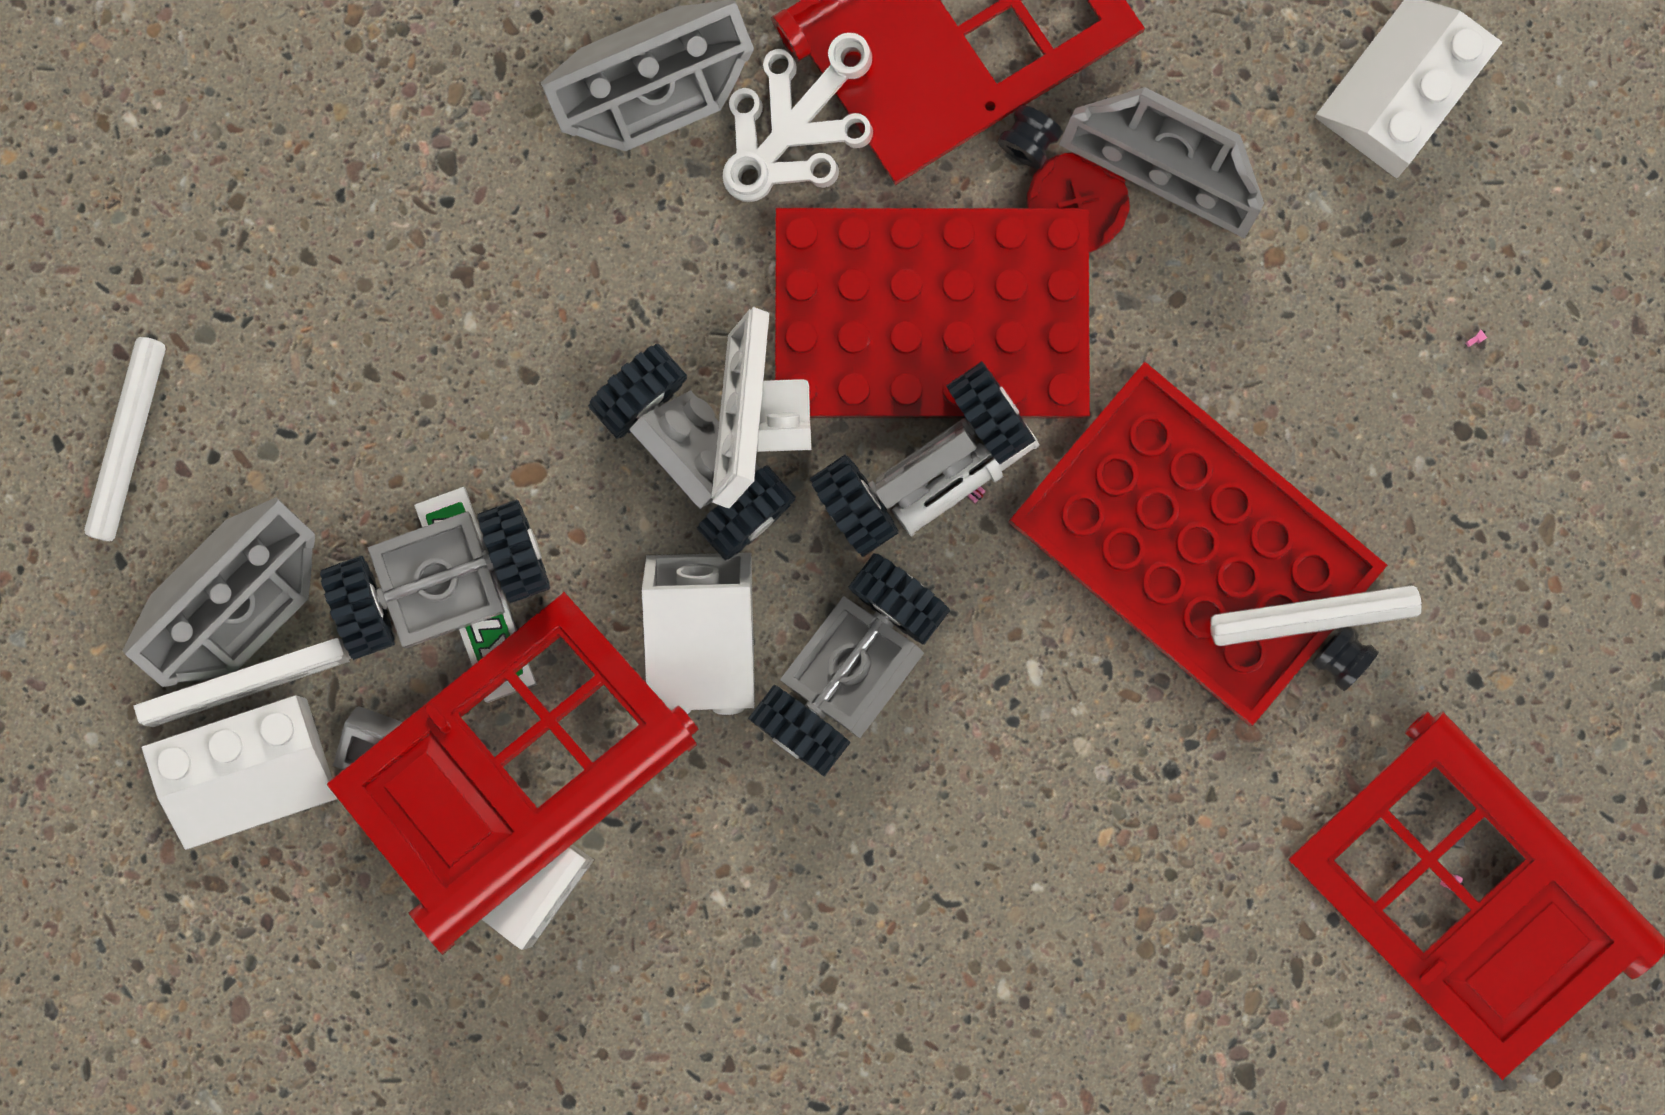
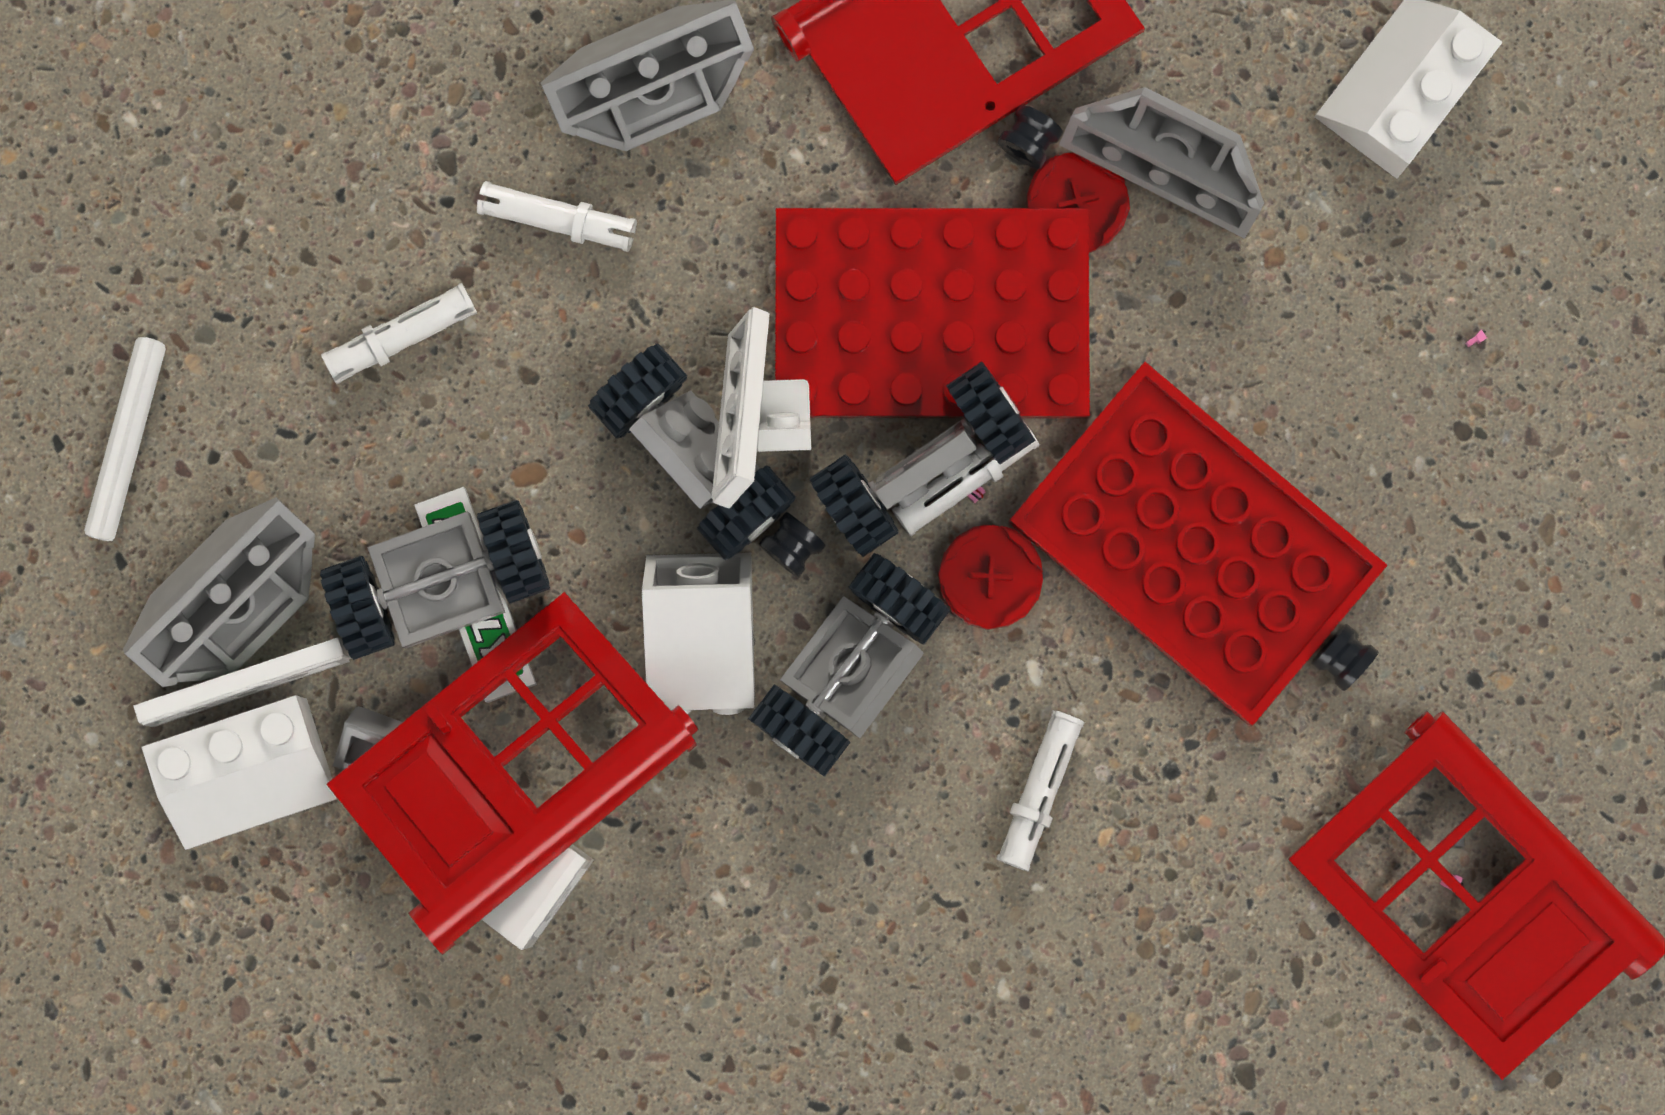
white plant [723,33,873,202] -> none
white axle [1210,585,1422,646] -> none
none -> white pin [321,283,477,384]
none -> white pin [477,181,637,252]
none -> black wheel [759,512,826,578]
none -> red tile [938,525,1043,630]
none -> white pin [997,710,1084,872]

